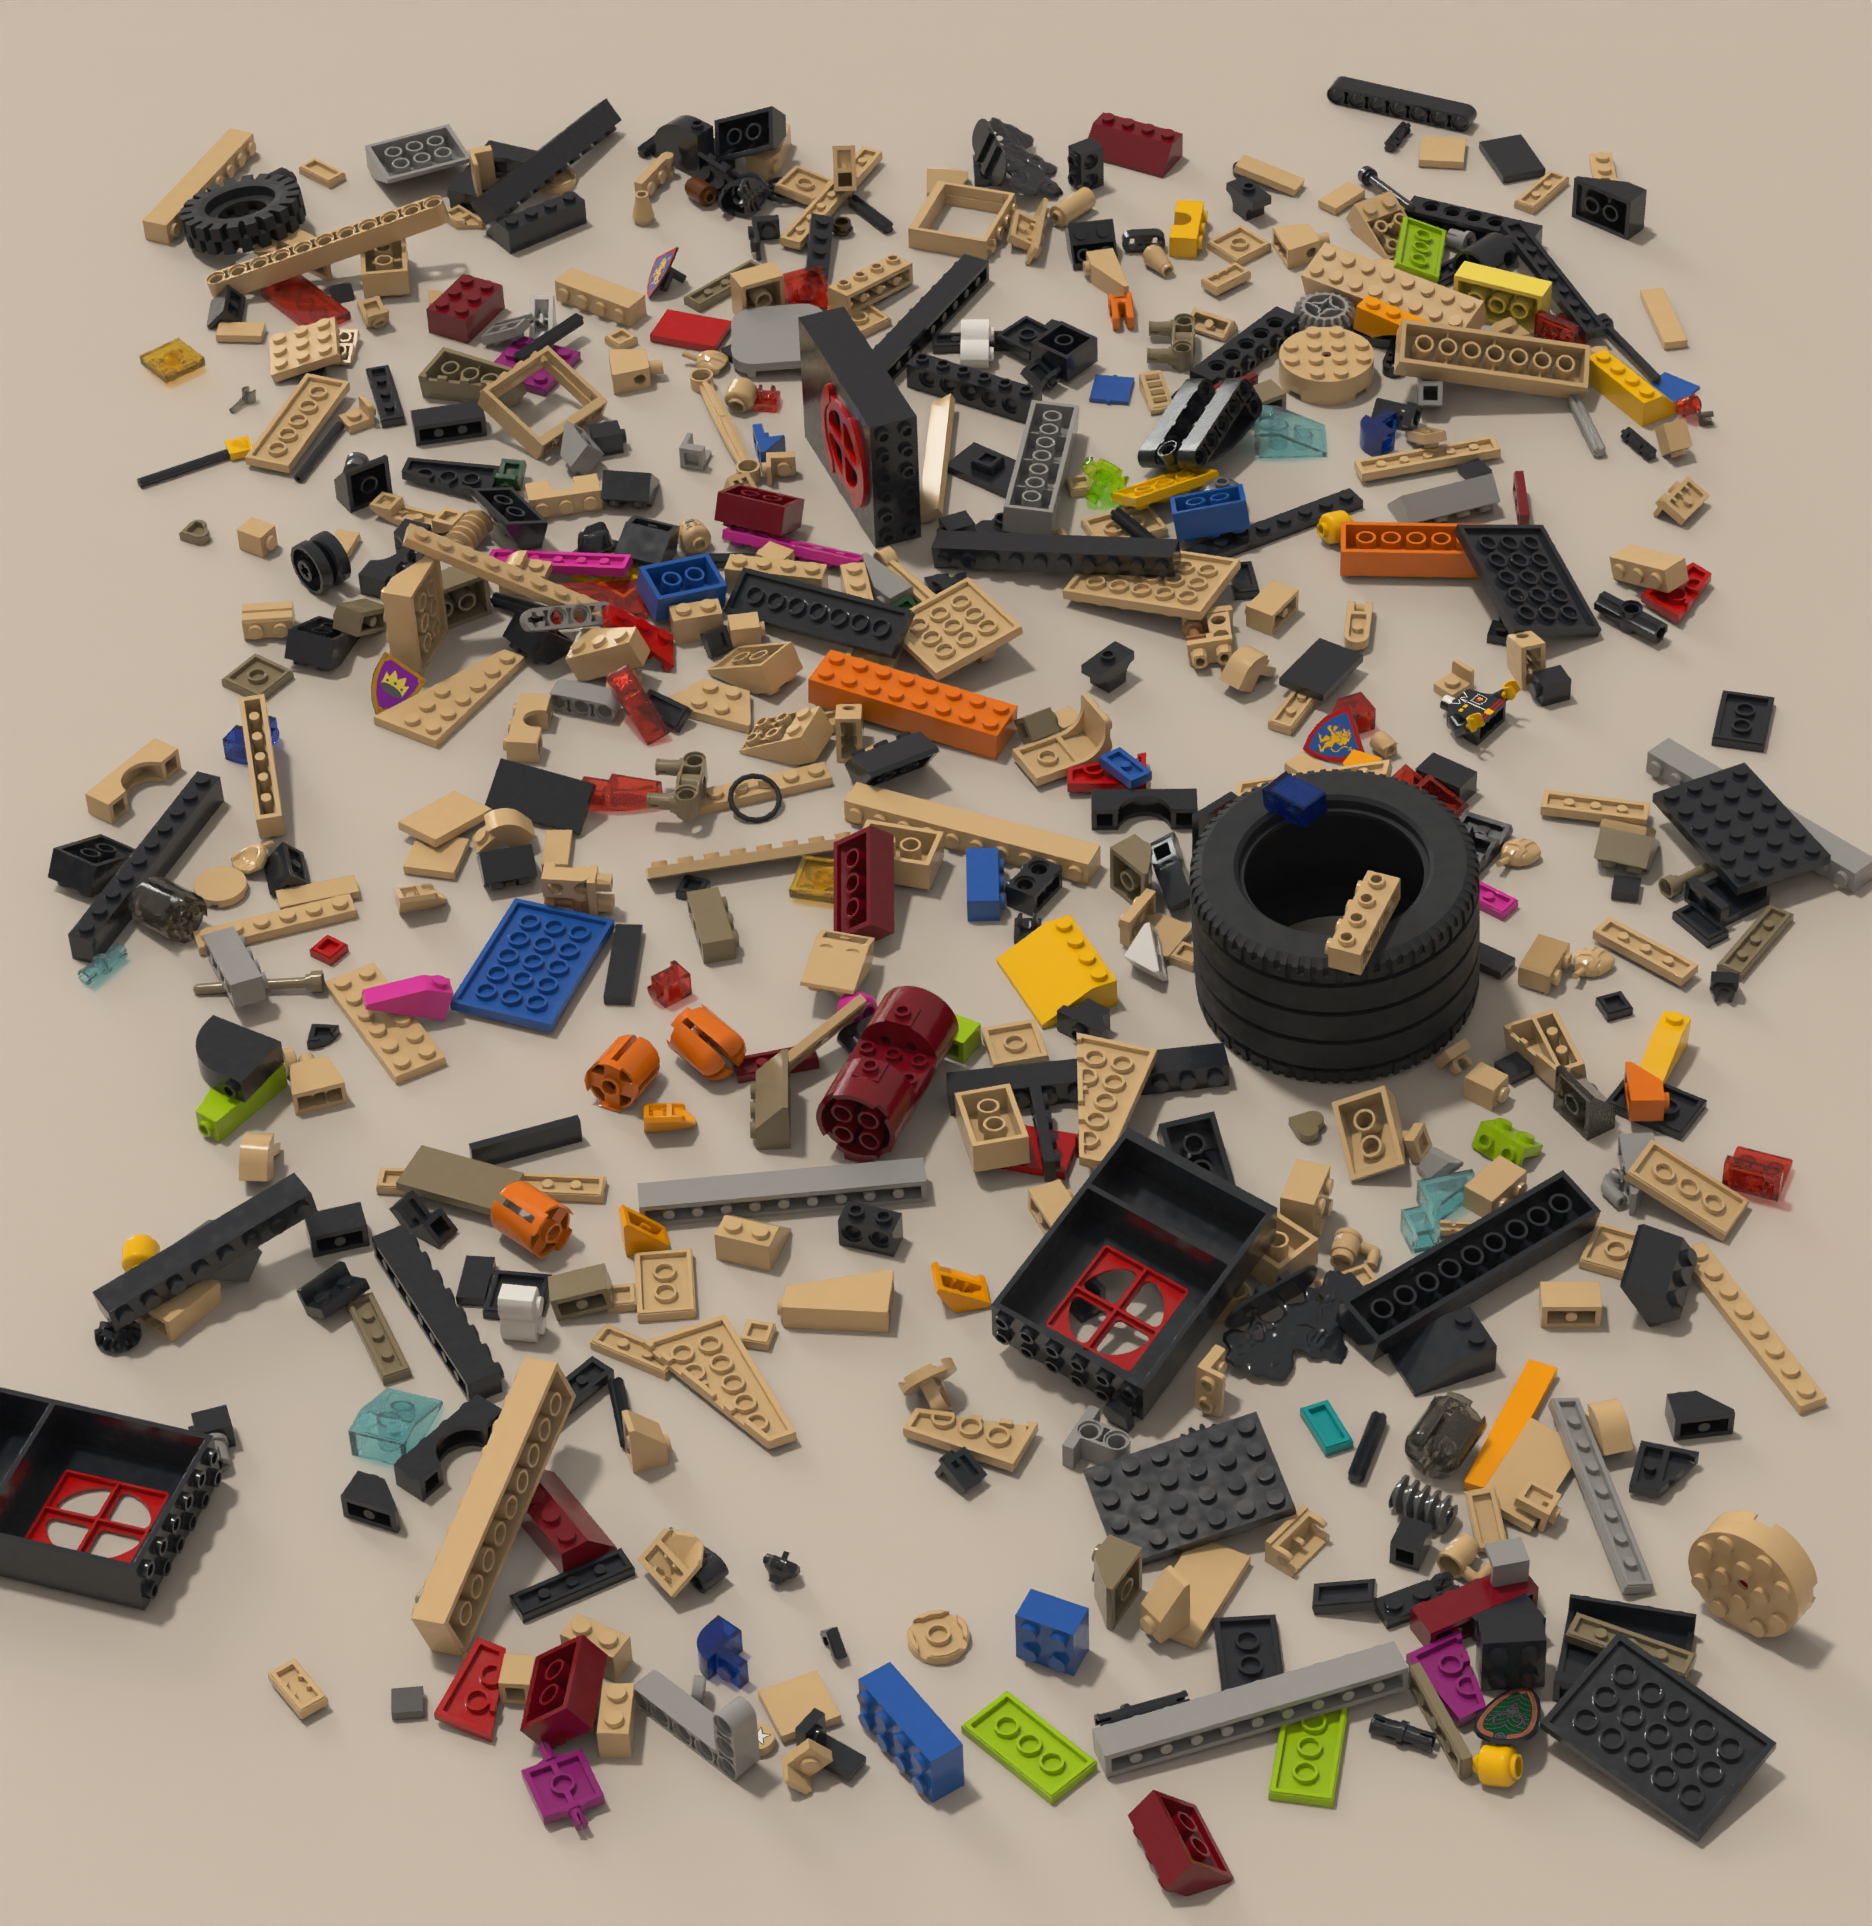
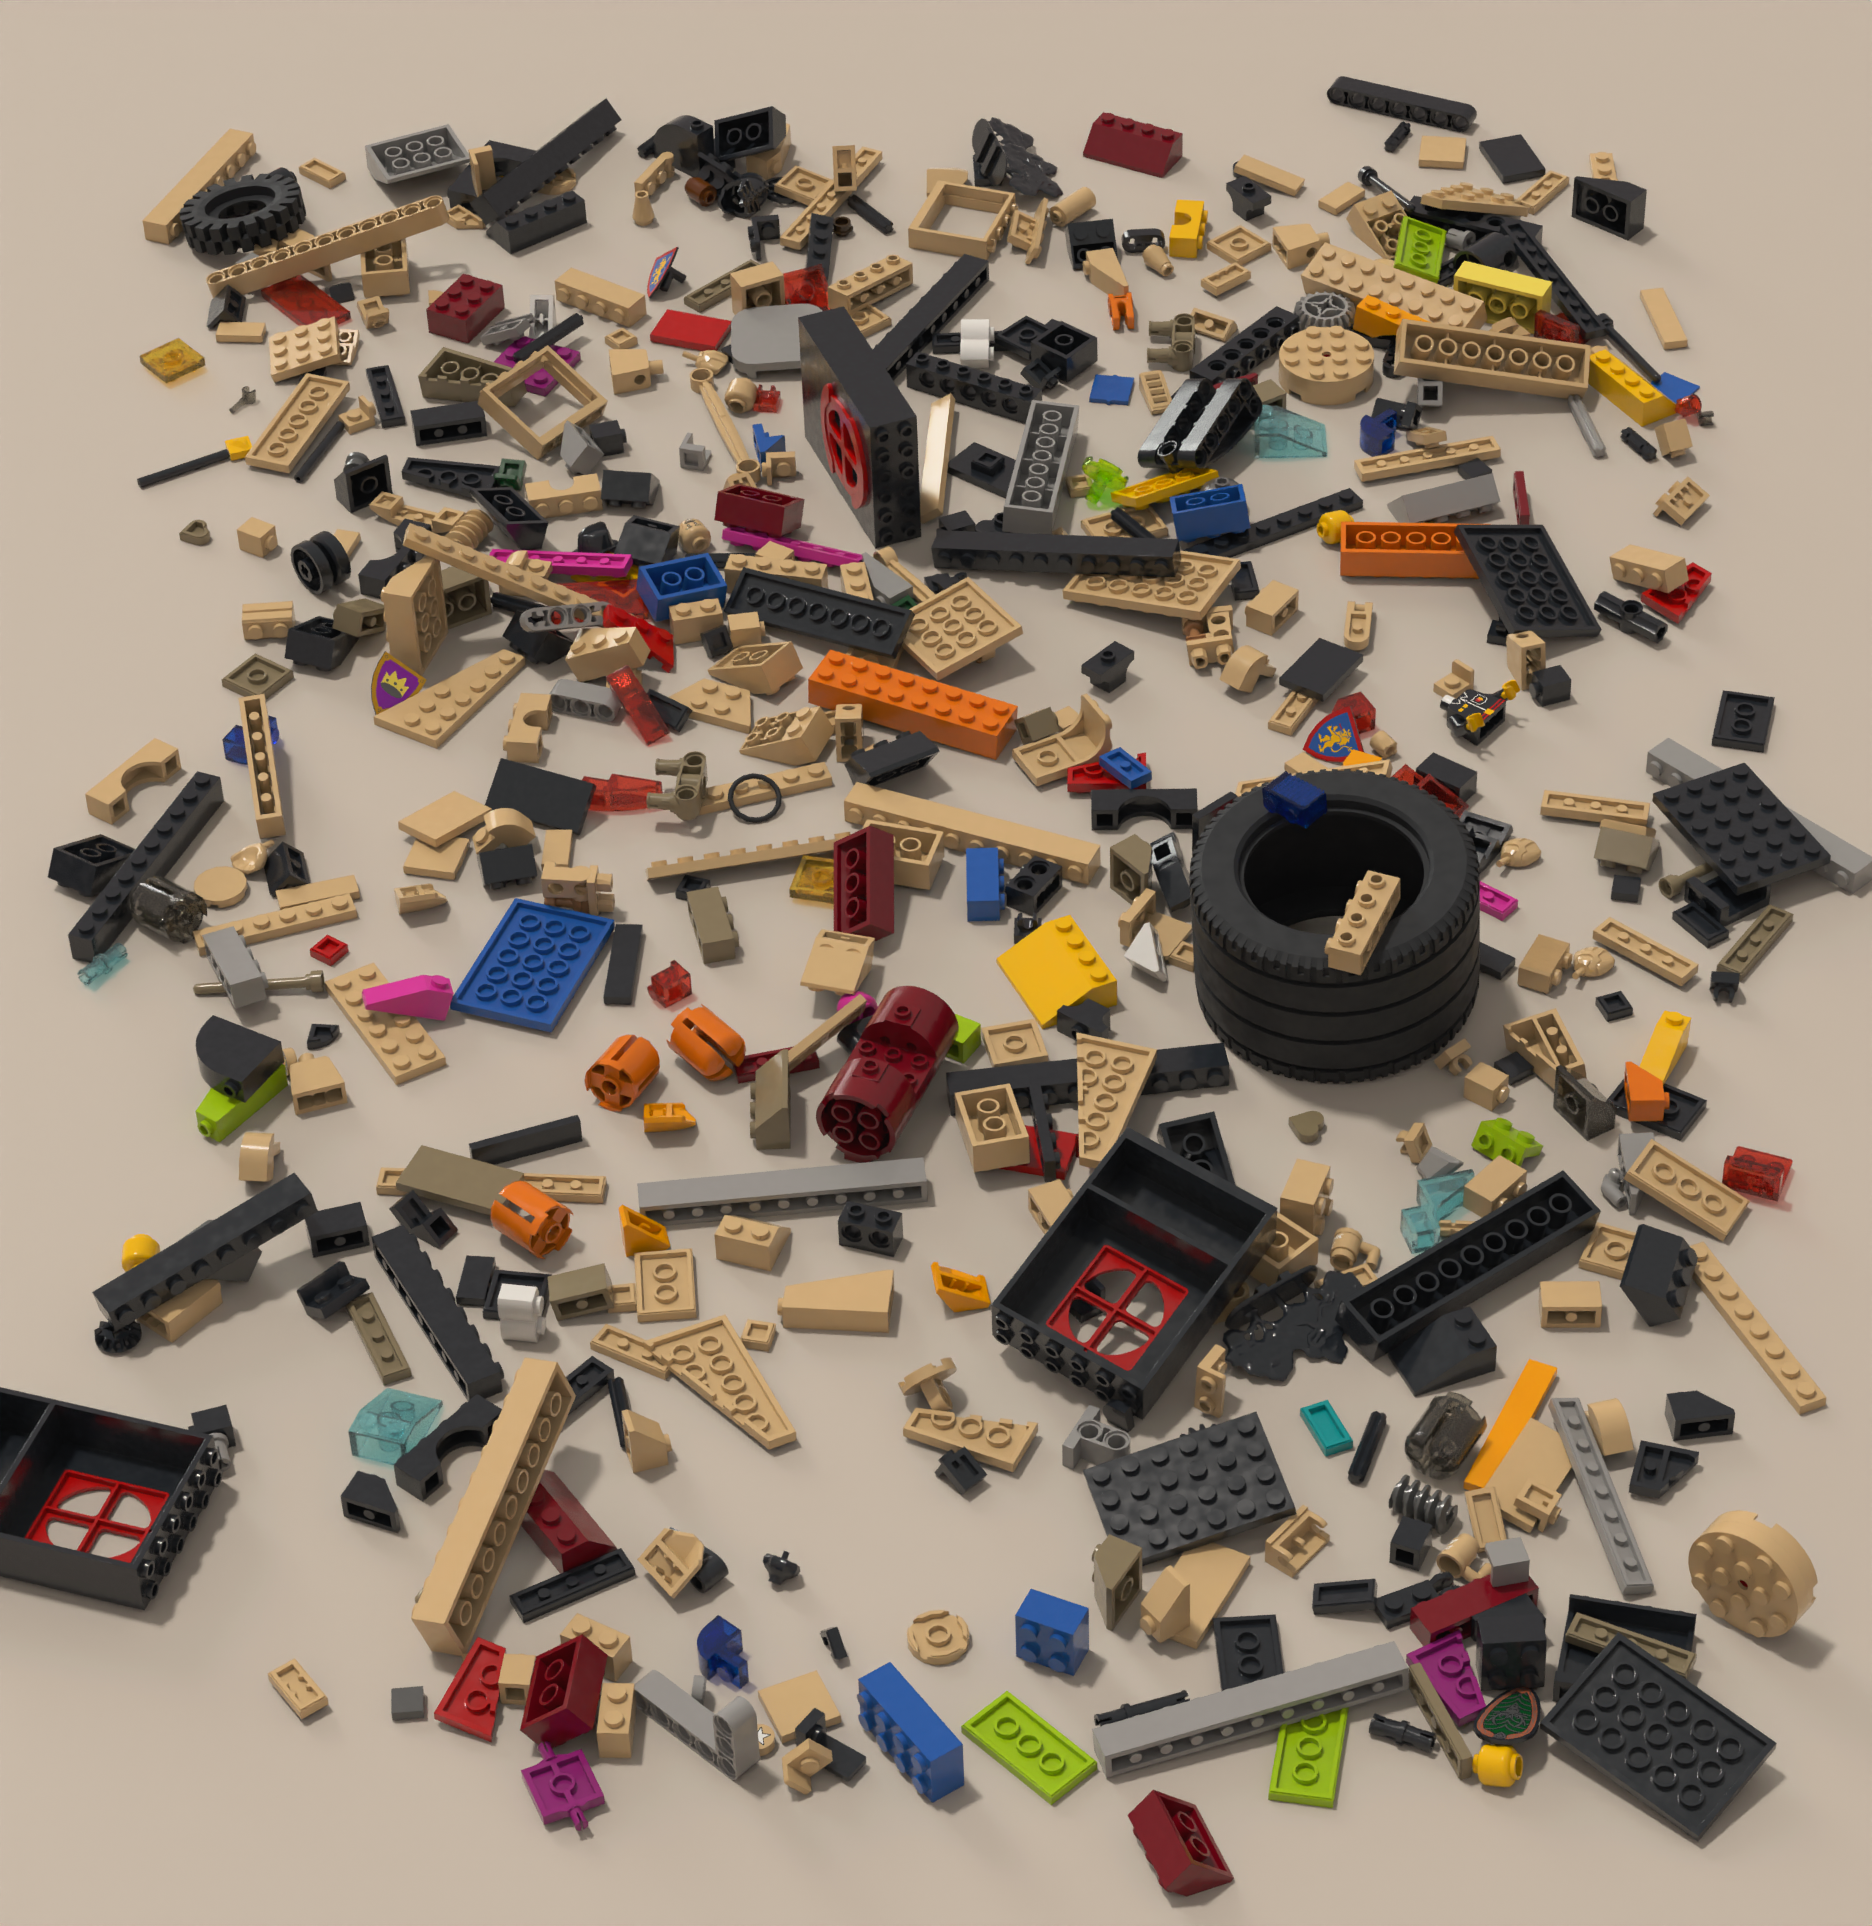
black brick [1067,137,1104,190] -> none
tan slope [1331,1085,1406,1182] -> none
none -> tan wing [1421,182,1530,217]

